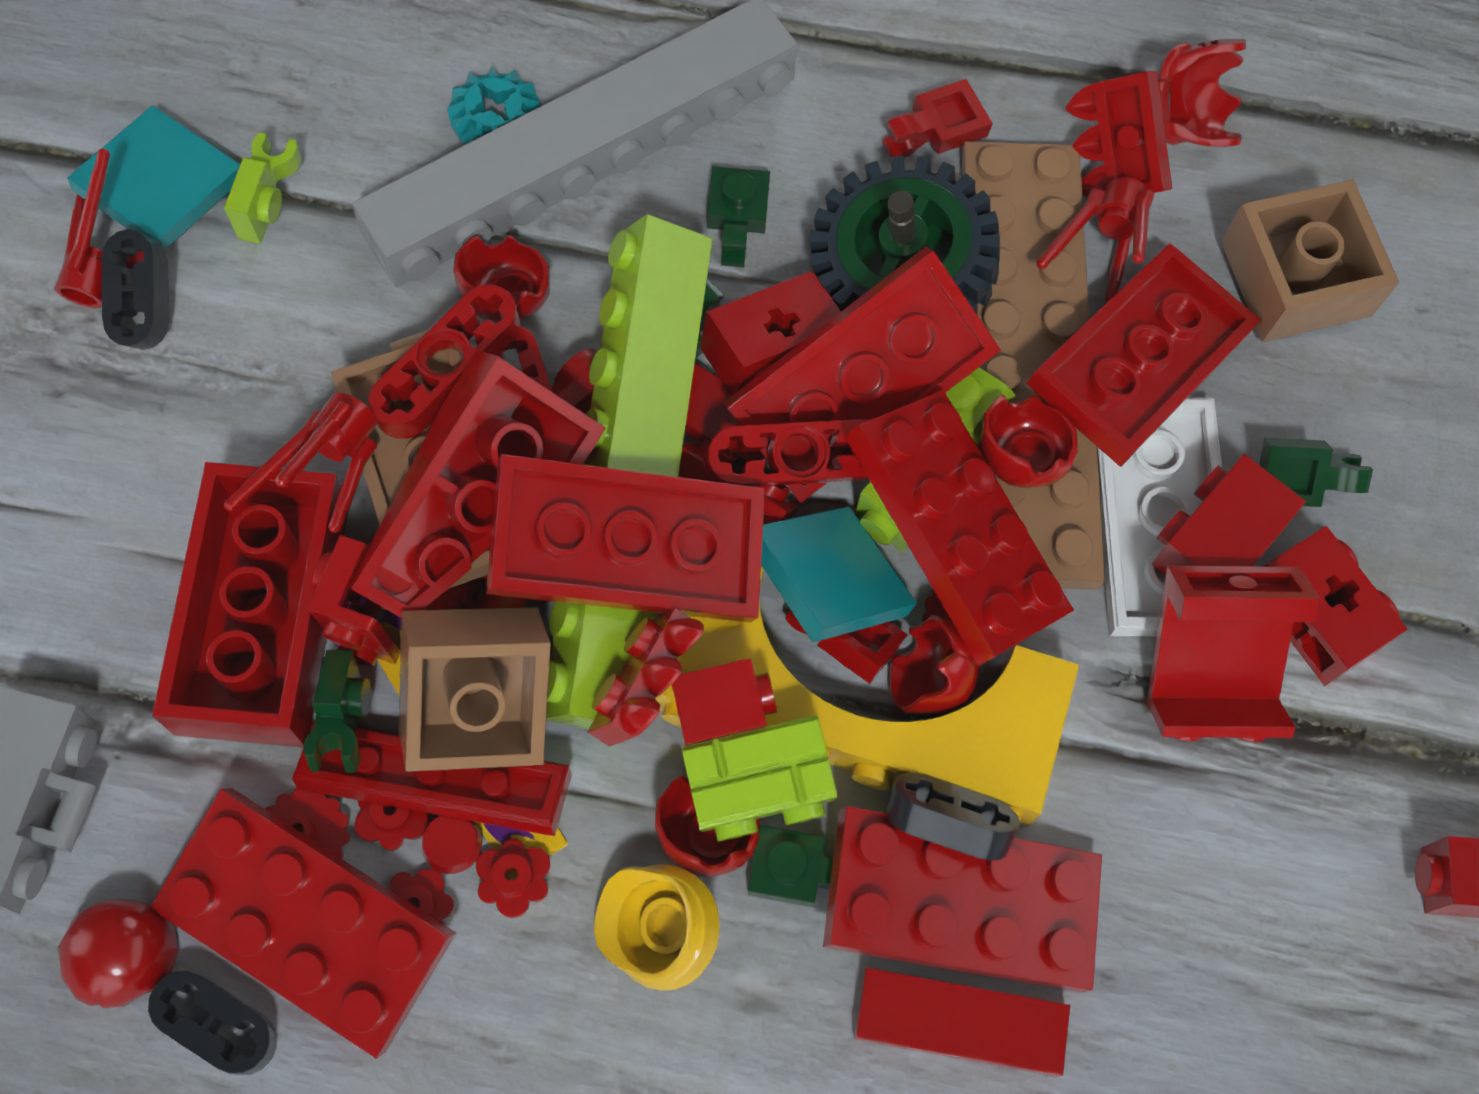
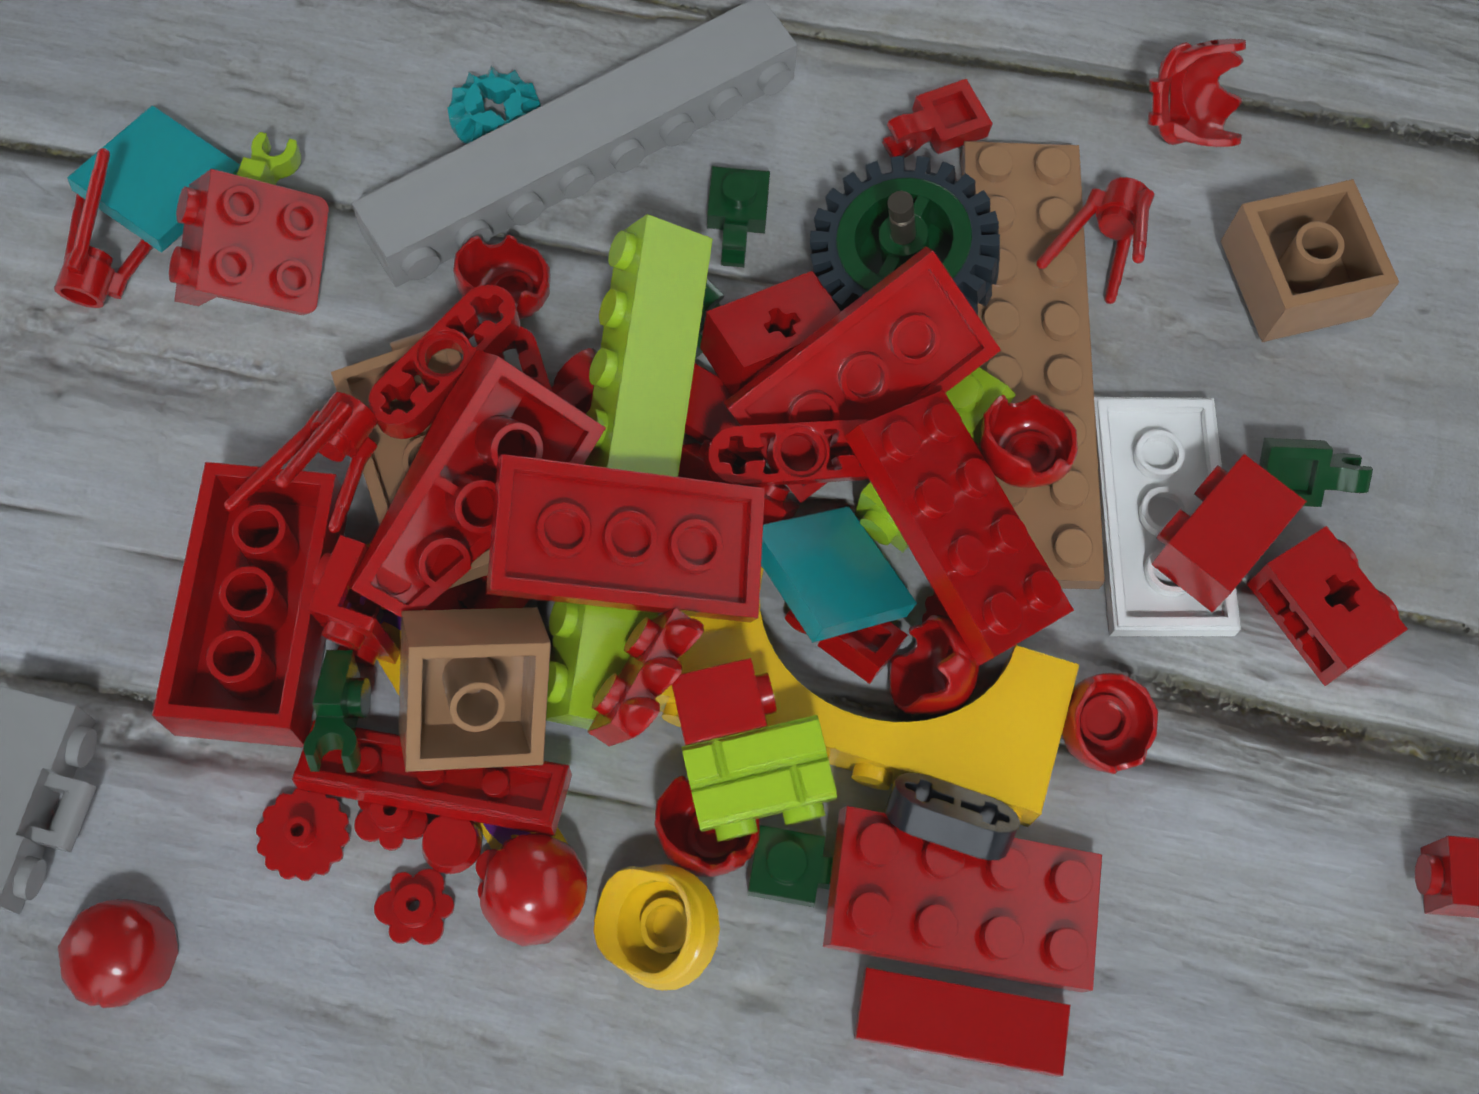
black beam [102,229,169,350] -> none
black beam [148,971,277,1076] -> none
red plate [150,788,456,1059] -> none
red plate [1026,243,1261,467] -> none
red plate [1066,71,1173,197] -> none
red panel [1147,566,1321,742] -> none
none -> red bracket [169,169,329,315]
none -> red hair [480,833,588,946]
none -> red hair [1061,673,1158,774]

